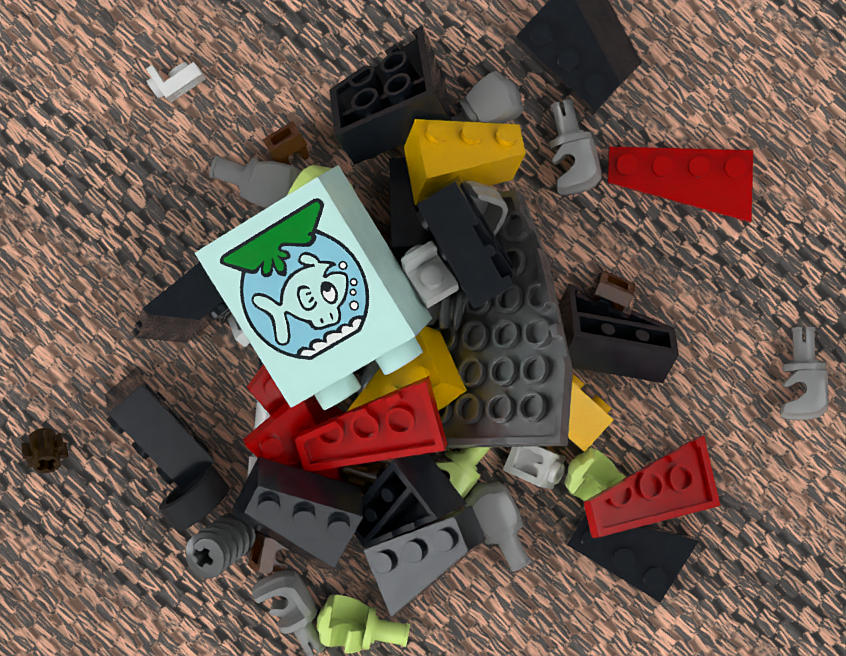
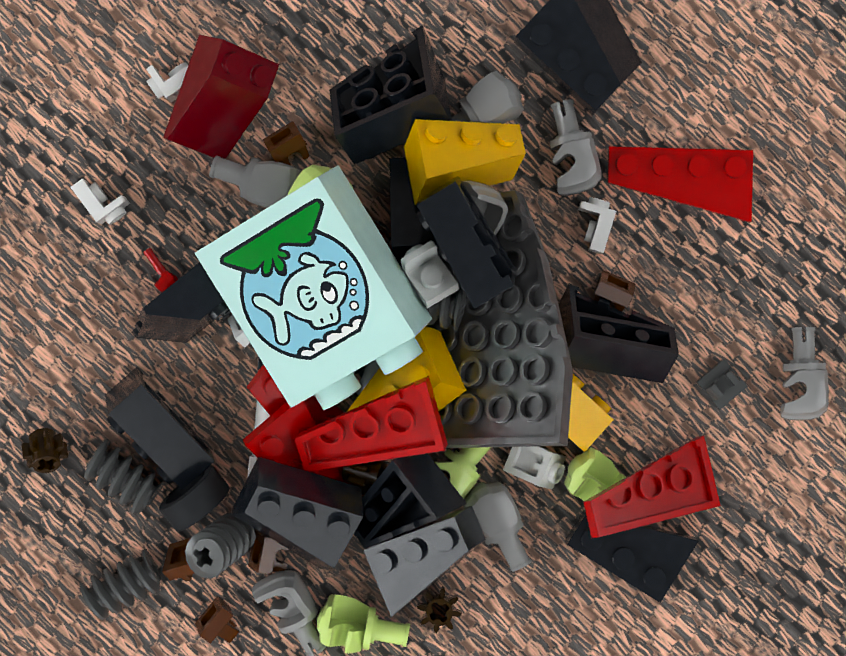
none -> white bracket [71,179,130,225]
none -> dark grey piece [80,548,161,620]
none -> dark grey piece [84,439,165,515]
none -> red hand [143,248,178,292]
none -> reddish brown tile [162,538,195,581]
none -> dark red slope [163,35,280,159]
none -> reddish brown tile [195,596,239,644]
none -> dark brown gear [417,586,462,633]
none -> white bracket [578,197,616,254]
none -> dark grey tile [696,359,748,410]

